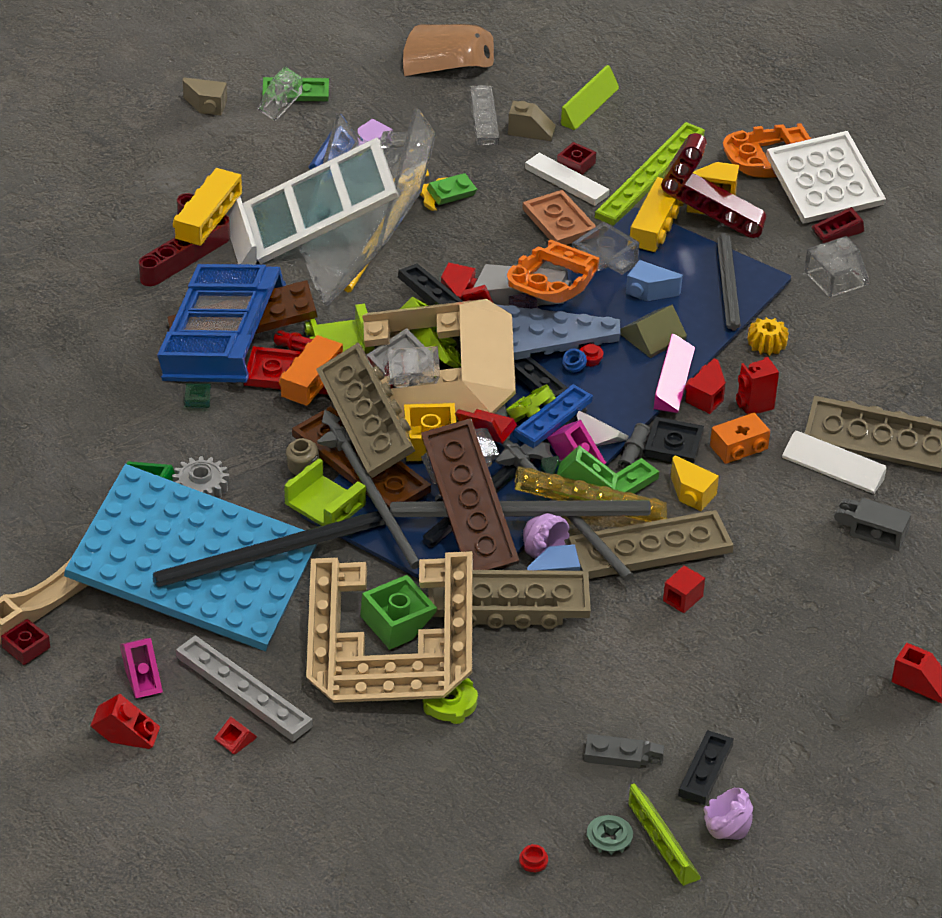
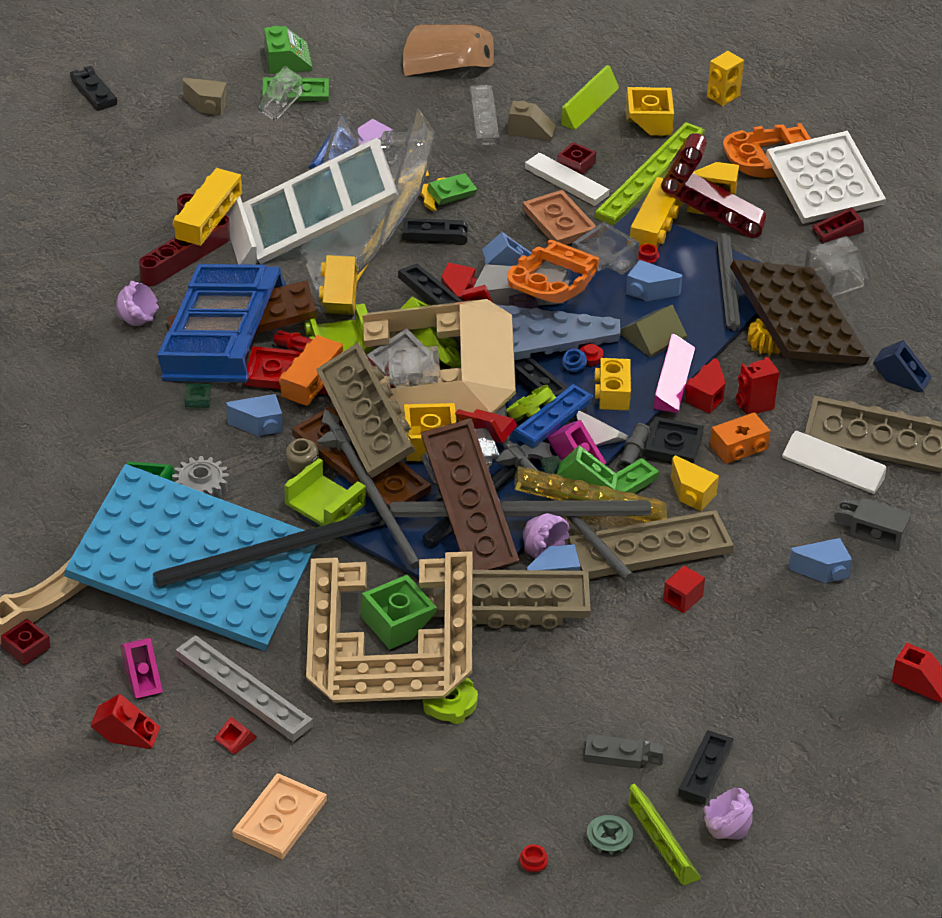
none -> black plate [70,65,117,111]
none -> lavender hair [116,281,159,326]
none -> medium blue slope [226,394,283,436]
none -> light nougat tile [232,773,327,860]
none -> bright green slope [264,26,312,74]
none -> yellow slope [319,255,358,315]
none -> black plate [402,218,468,245]
none -> medium blue slope [482,232,532,266]
none -> yellow brick [595,358,631,410]
none -> yellow slope [626,87,674,136]
none -> red plate [636,244,660,264]
none -> yellow brick [707,51,744,106]
none -> dark brown plate [730,260,870,365]
none -> medium blue slope [788,538,852,583]
none -> dark blue slope [873,340,931,392]

